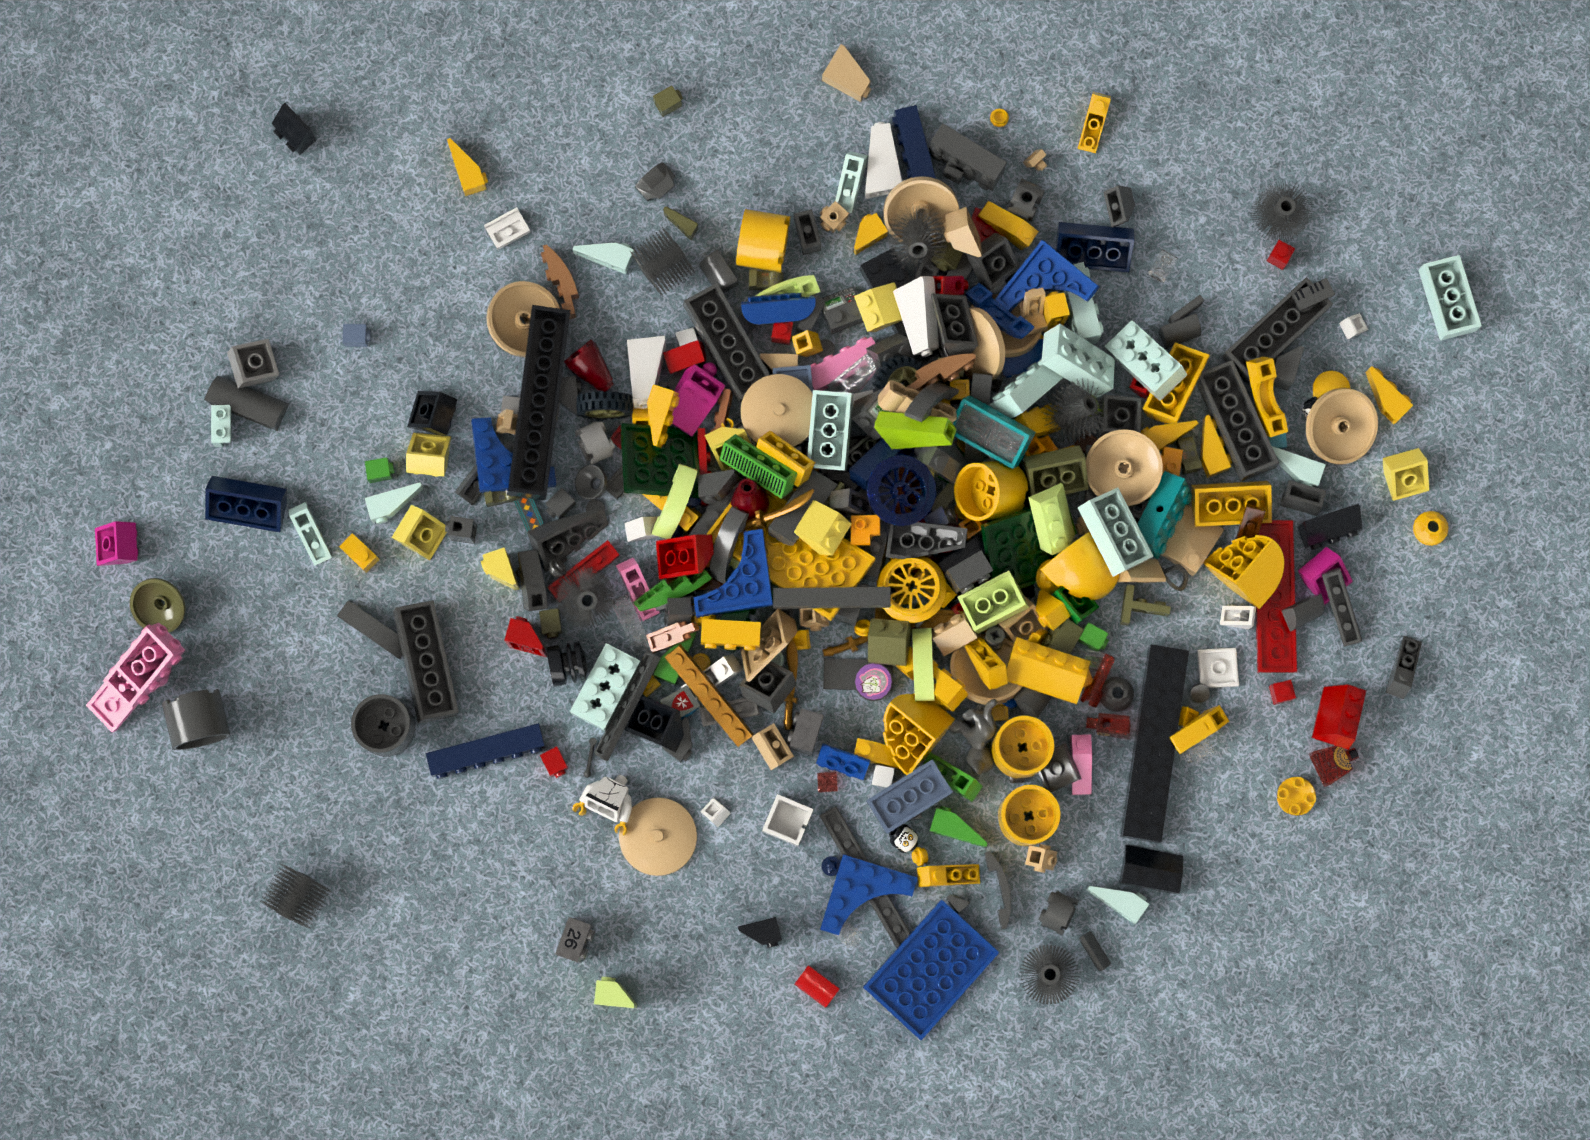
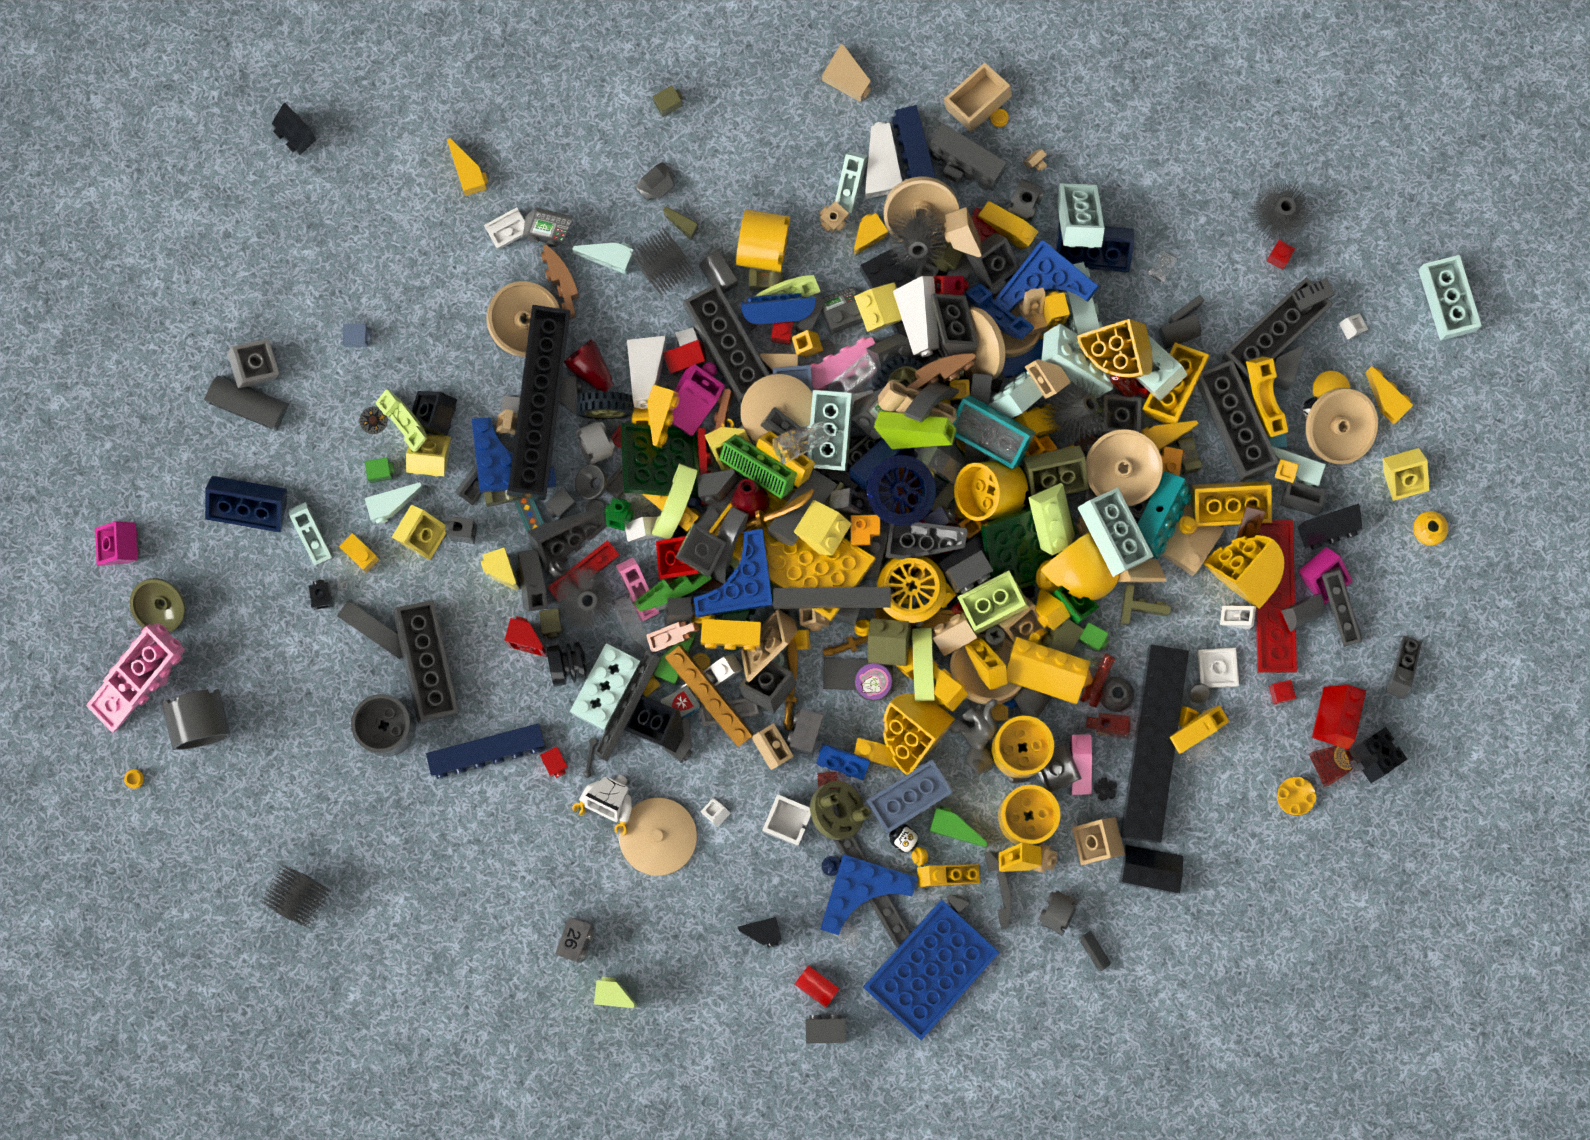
light aqua bracket [211,405,231,447] -> none
dark grey brick [794,209,822,255] -> none
white slope [872,765,895,788] -> none
bright green slope [922,752,983,802] -> none
dark grey piece [1019,945,1079,1004] -> none
yellow slope [1078,91,1111,153] -> none
light aqua slope [1086,886,1149,924] -> none
dark grey slope [1103,185,1135,228] -> none
dark grey piece [1161,564,1188,591] -> none
yellow slope [1200,415,1232,478] -> none
none -> yellow plate [124,769,144,789]
none -> black brick [309,580,333,610]
none -> piece [359,406,388,434]
none -> yellowish green slope [376,389,427,452]
none -> dark grey slope [522,208,573,247]
none -> green brick [605,498,634,531]
none -> dark grey tile [675,523,727,577]
none -> dark grey slope [760,407,804,446]
none -> clear slope [772,422,833,465]
none -> dark grey brick [805,1015,846,1044]
none -> olive piece [810,781,872,840]
none -> tan piece [944,63,1012,132]
none -> yellow slope [999,843,1042,872]
none -> tan slope [1025,359,1071,399]
none -> light aqua brick [1057,183,1105,248]
none -> tan slope [1072,817,1125,865]
none -> yellow brick [1077,319,1153,378]
none -> black plant [1093,777,1117,801]
none -> clear red plate [1110,374,1138,397]
none -> yellow plate [1178,516,1197,534]
none -> yellow plate [1275,458,1300,483]
none -> black brick [1349,727,1408,783]

